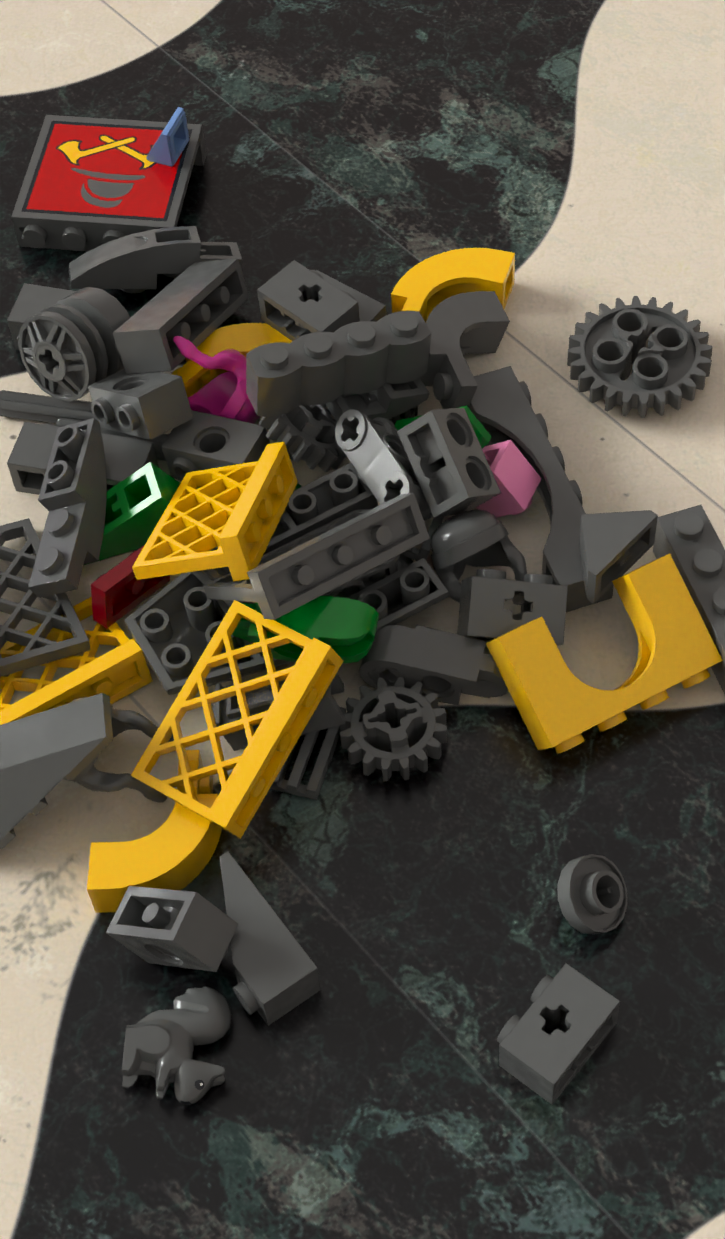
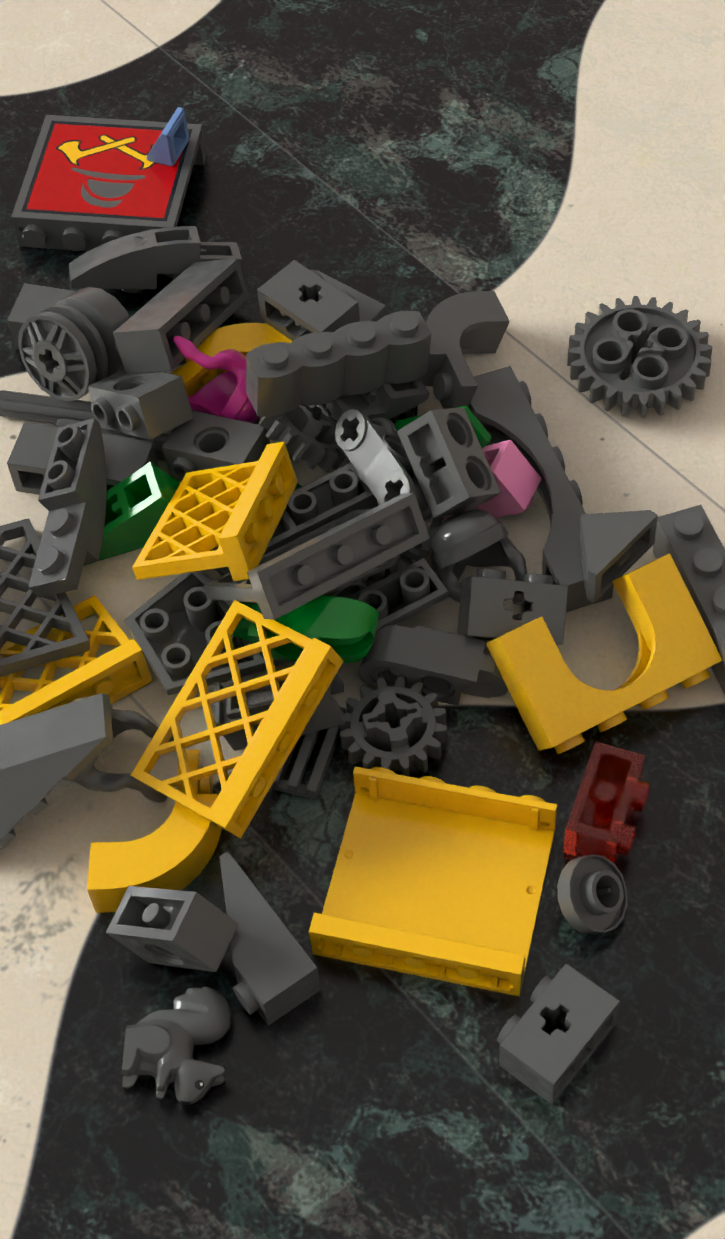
dark red plate [91,545,170,628] -> none
yellow arch [391,248,515,323] -> none
none -> yellow panel [309,766,557,997]
none -> clear red brick [563,741,651,865]

